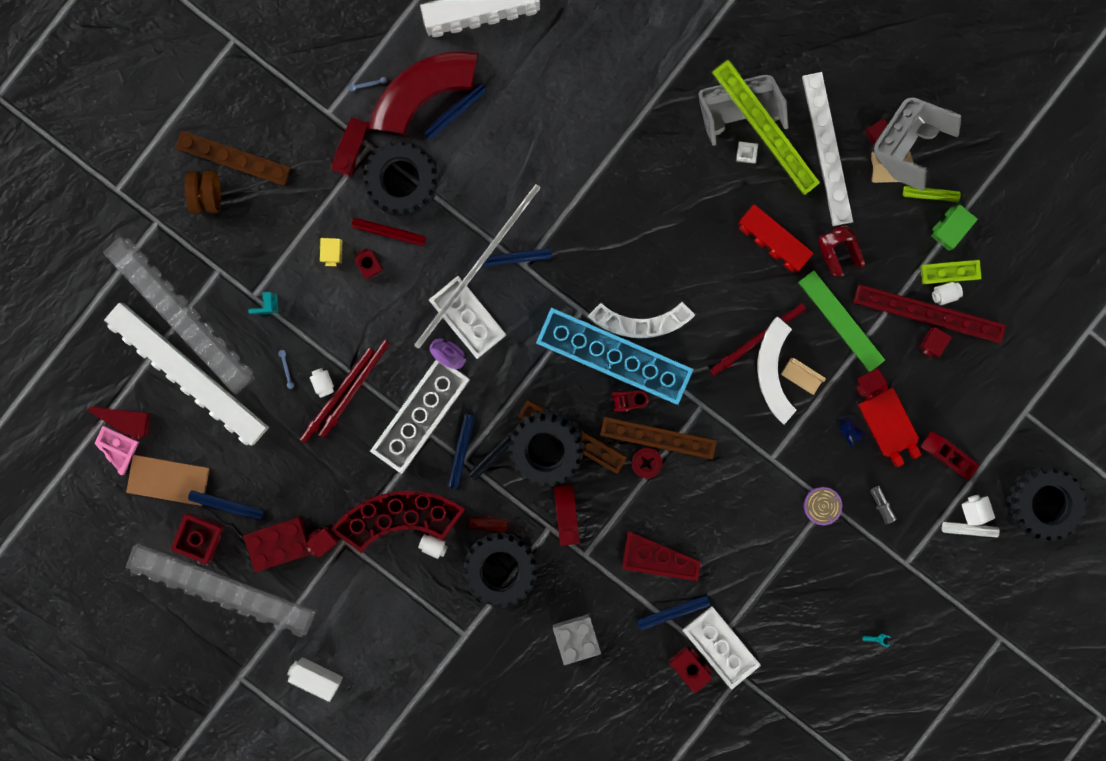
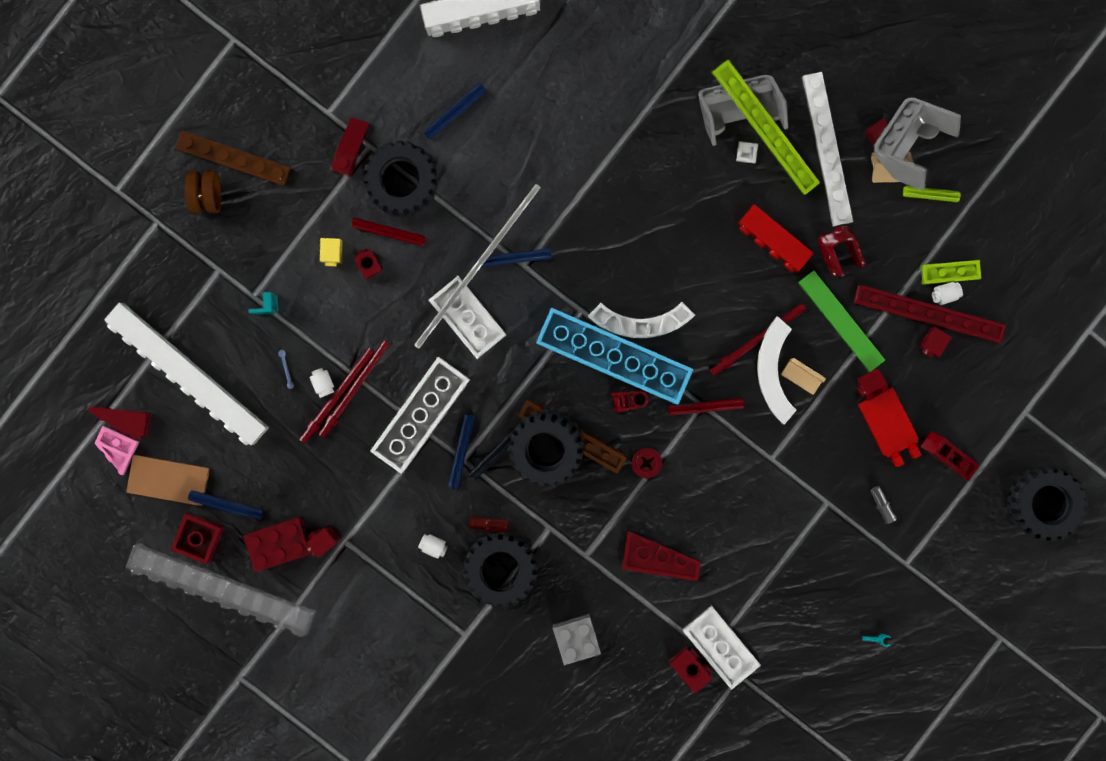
clear brick [103,237,255,394] -> none
white brick [287,657,343,702] -> none
dark red brick [330,490,465,553] -> none
sand blue hinge [348,77,388,92] -> none
dark red brick [367,51,479,137] -> none
medium lavender tile [430,338,466,369] -> none
dark red slope [554,485,579,546] -> none
reddish brown plate [600,417,717,460] -> none
dark blue axle [637,596,710,630] -> none
dark tan tile [803,487,843,525] -> none
clear blue piece [839,420,867,447] -> none
bright green brick [931,205,978,251] -> none
white axle [942,522,999,537] -> none
white brick [961,495,995,526] -> none
none -> dark red axle [668,398,744,415]

